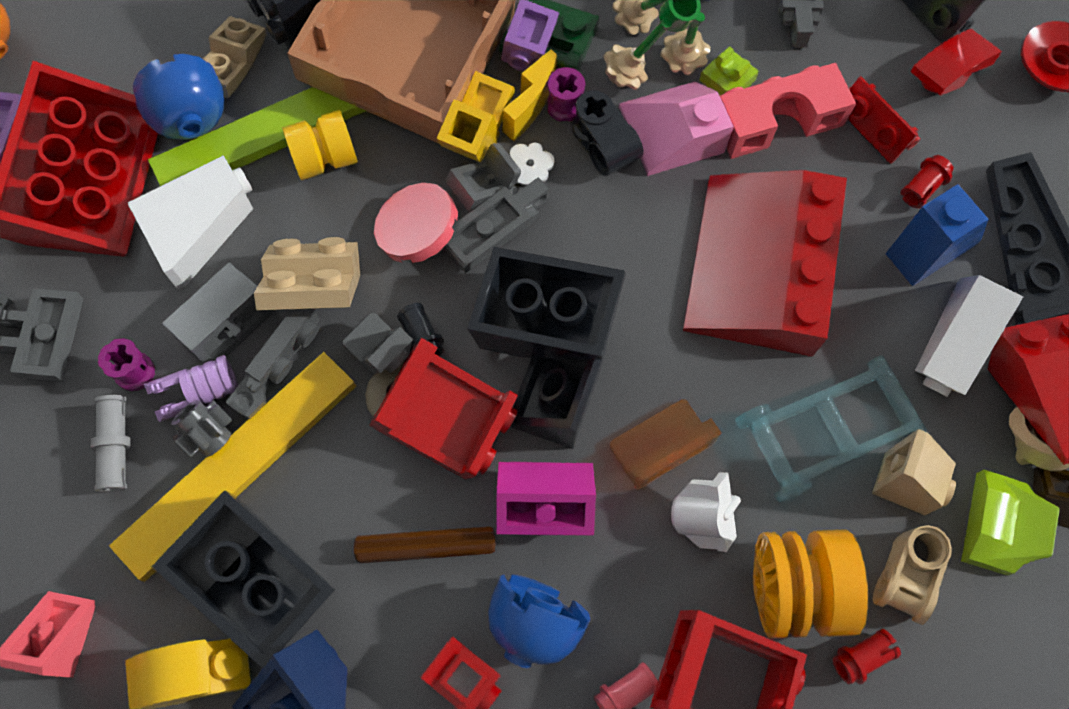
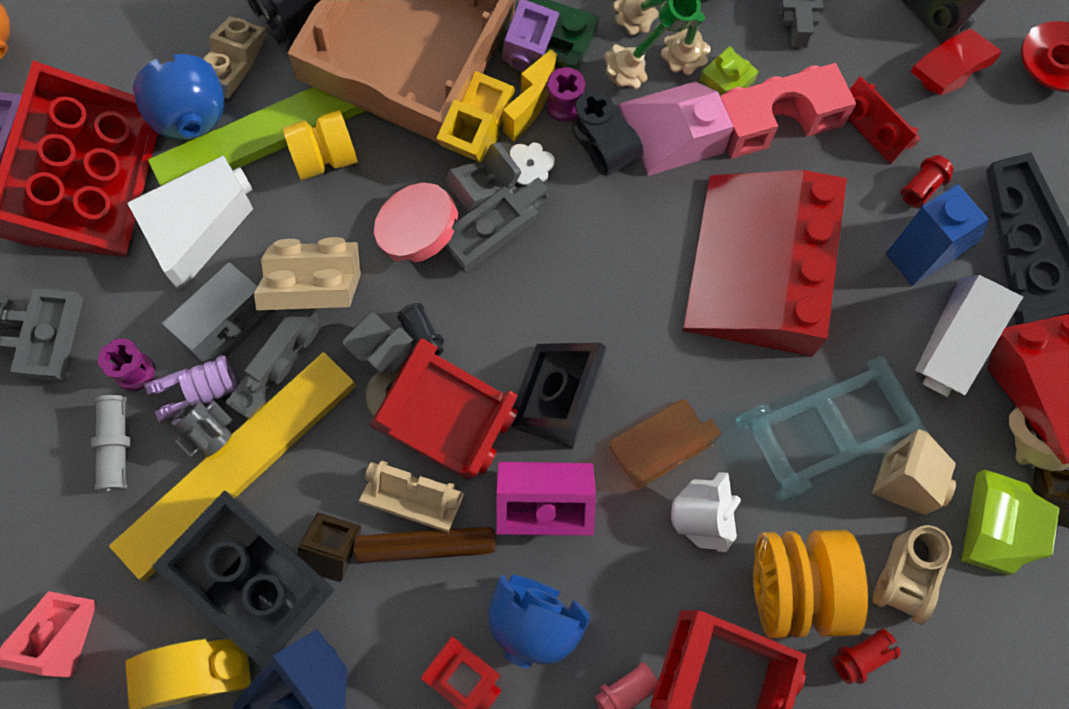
black slope [467,247,626,360] -> none
none -> dark brown slope [298,512,361,581]
none -> tan hinge [359,460,464,533]

